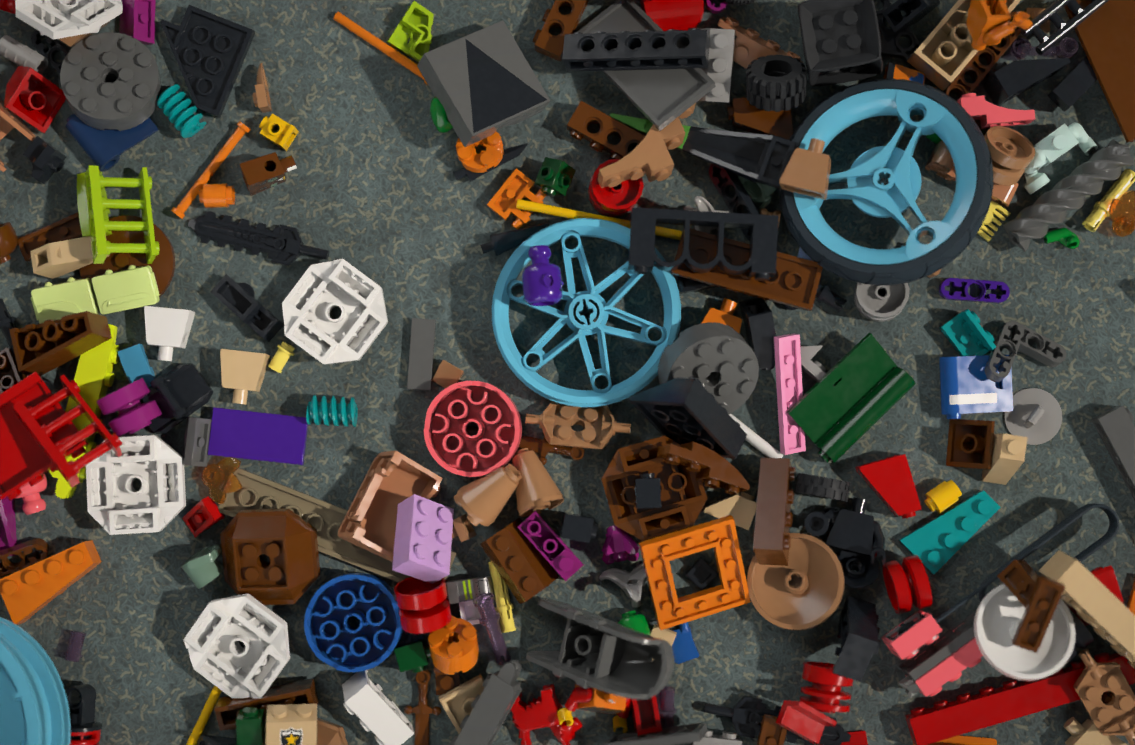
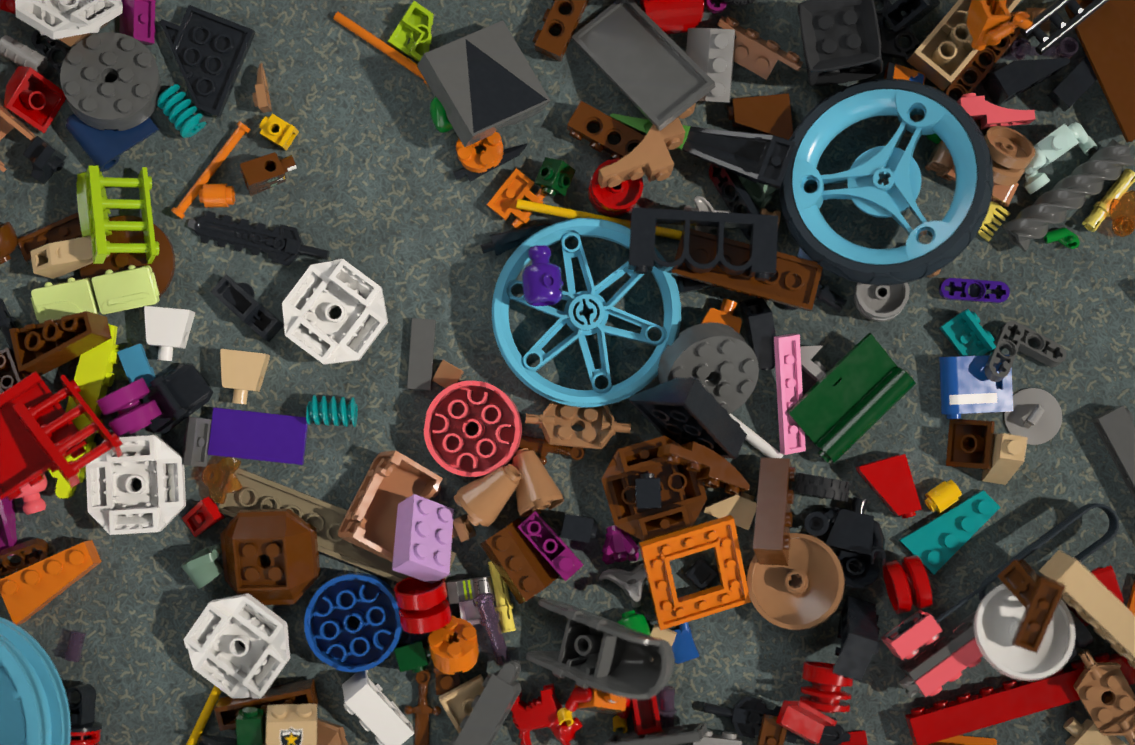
light yellow pin [268,341,295,373] -> none
black brick [562,28,710,72] -> none
black tyre [746,54,807,112] -> none
medium nougat torso [779,138,831,200] -> none

